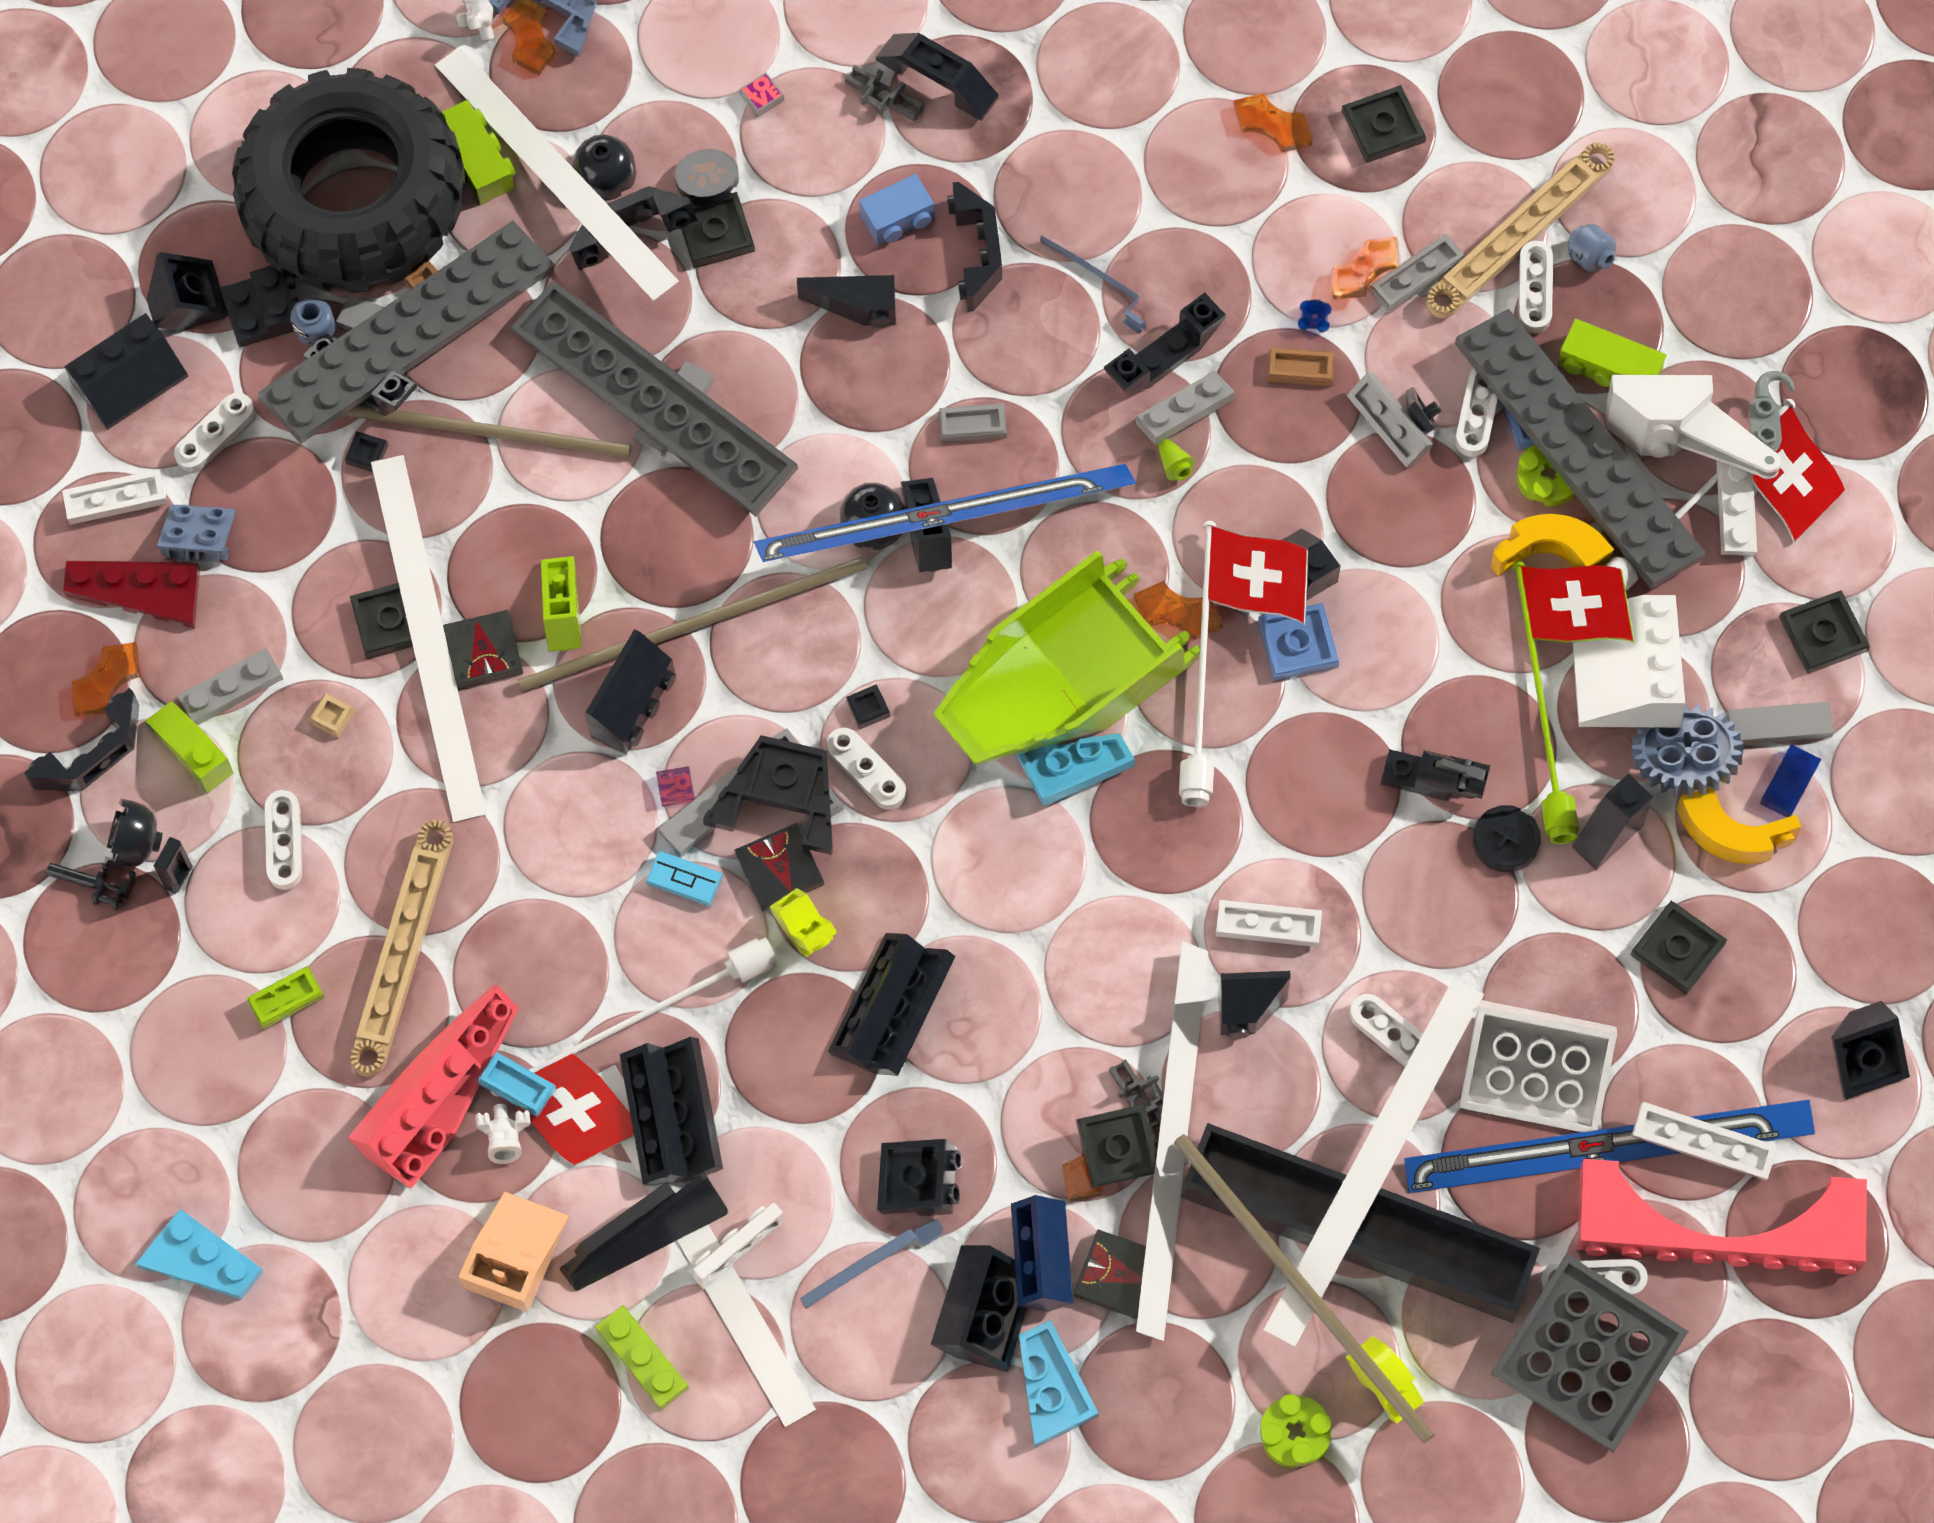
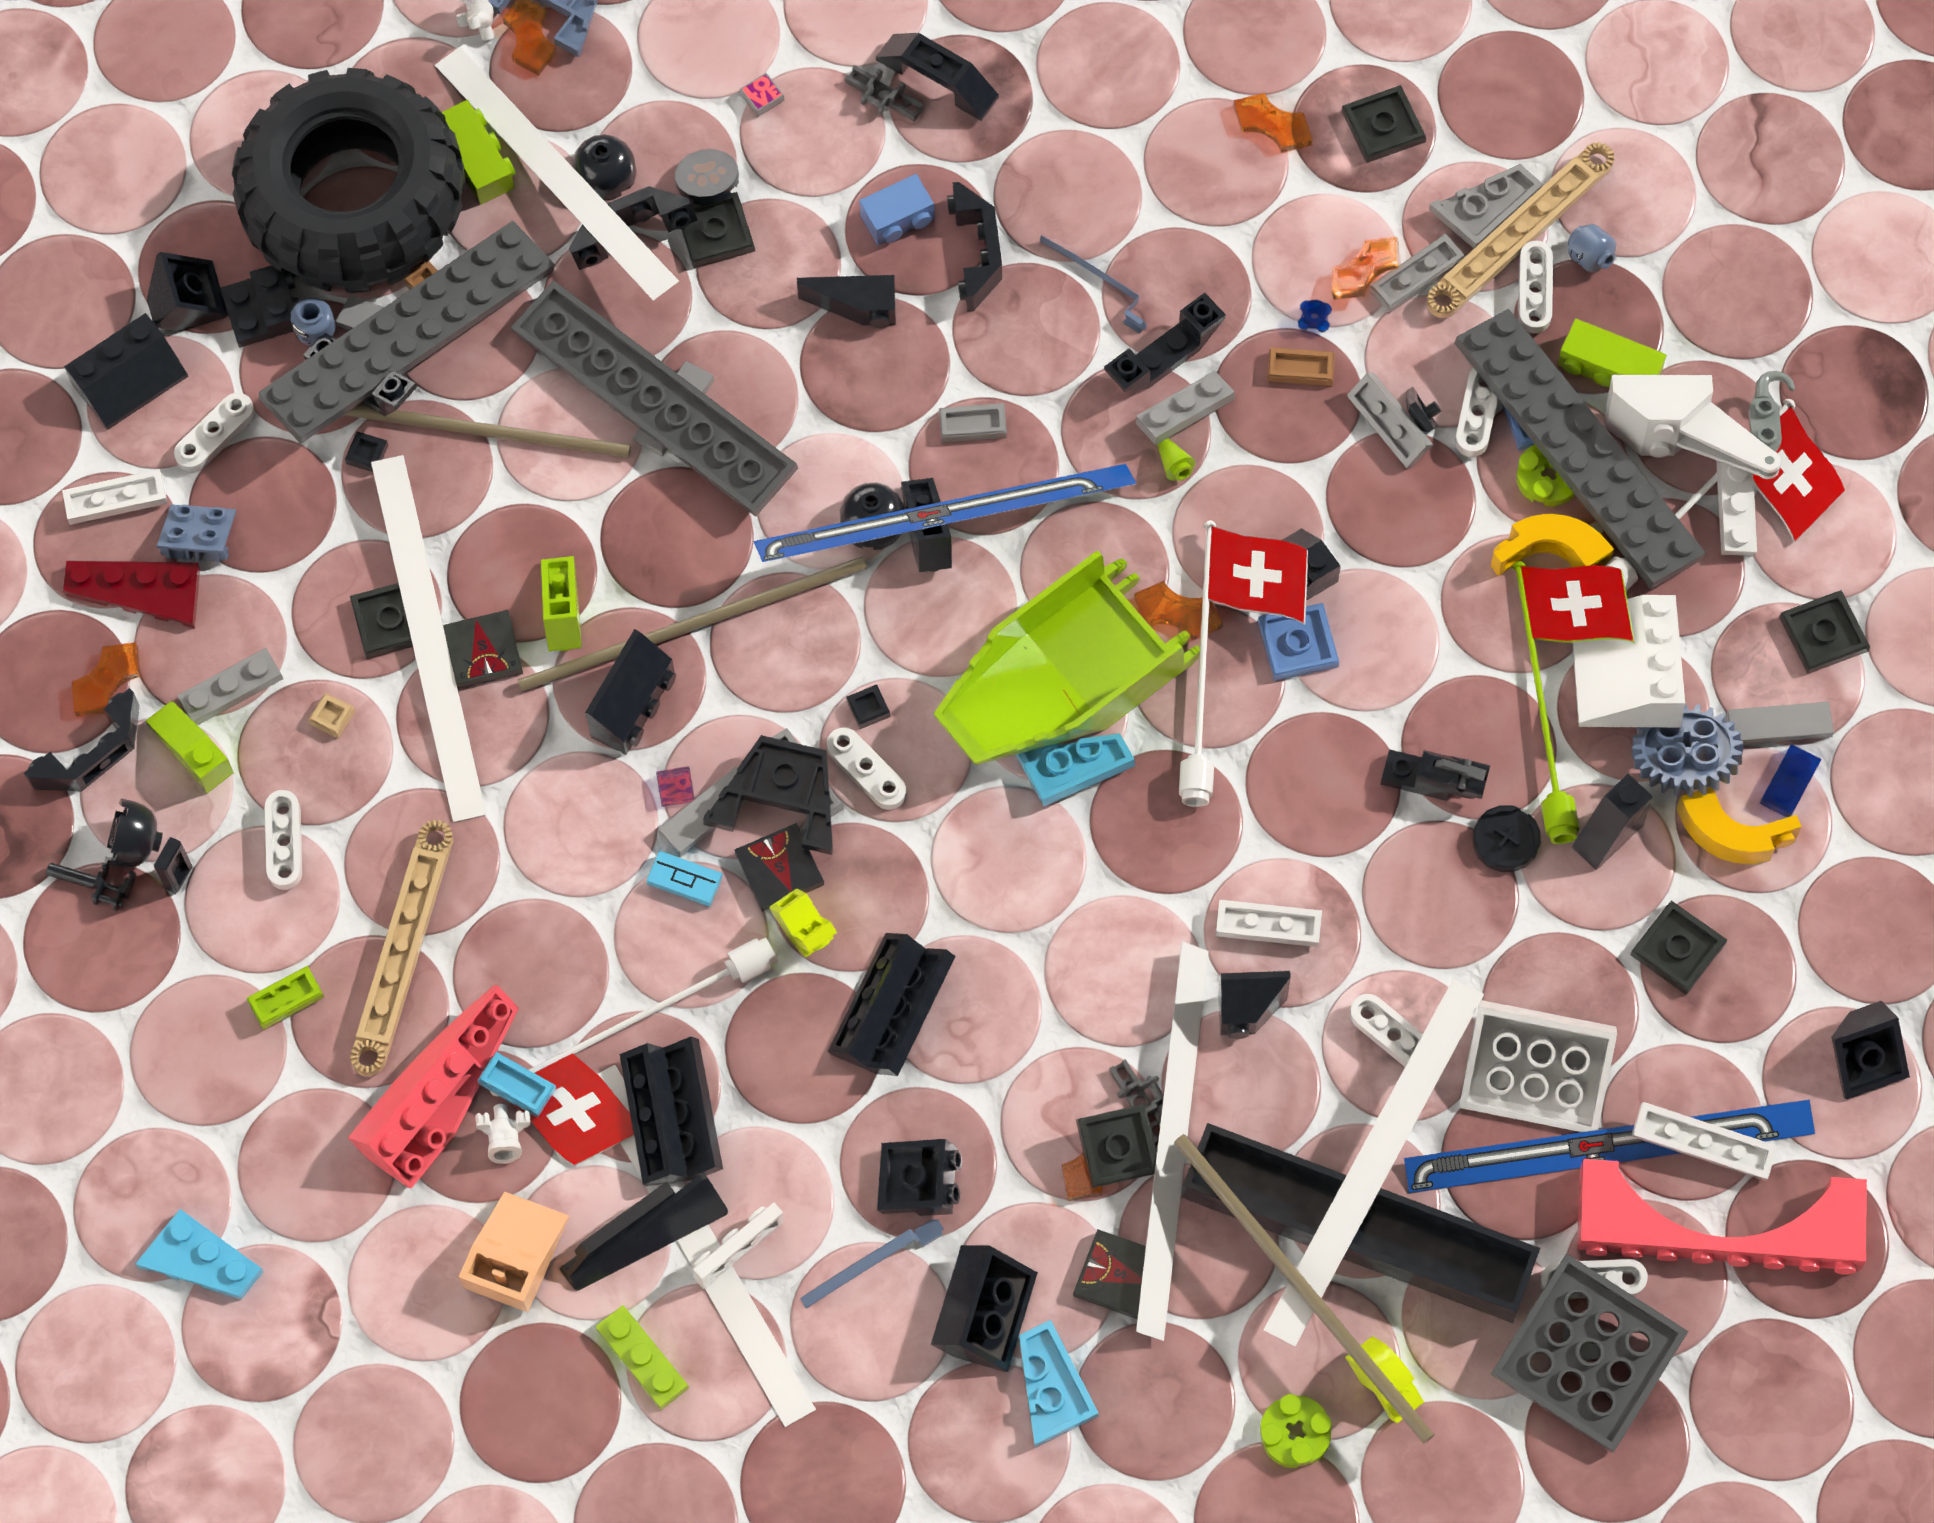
dark blue brick [1011,1195,1073,1312] -> none
none -> light grey wing [1429,164,1543,249]

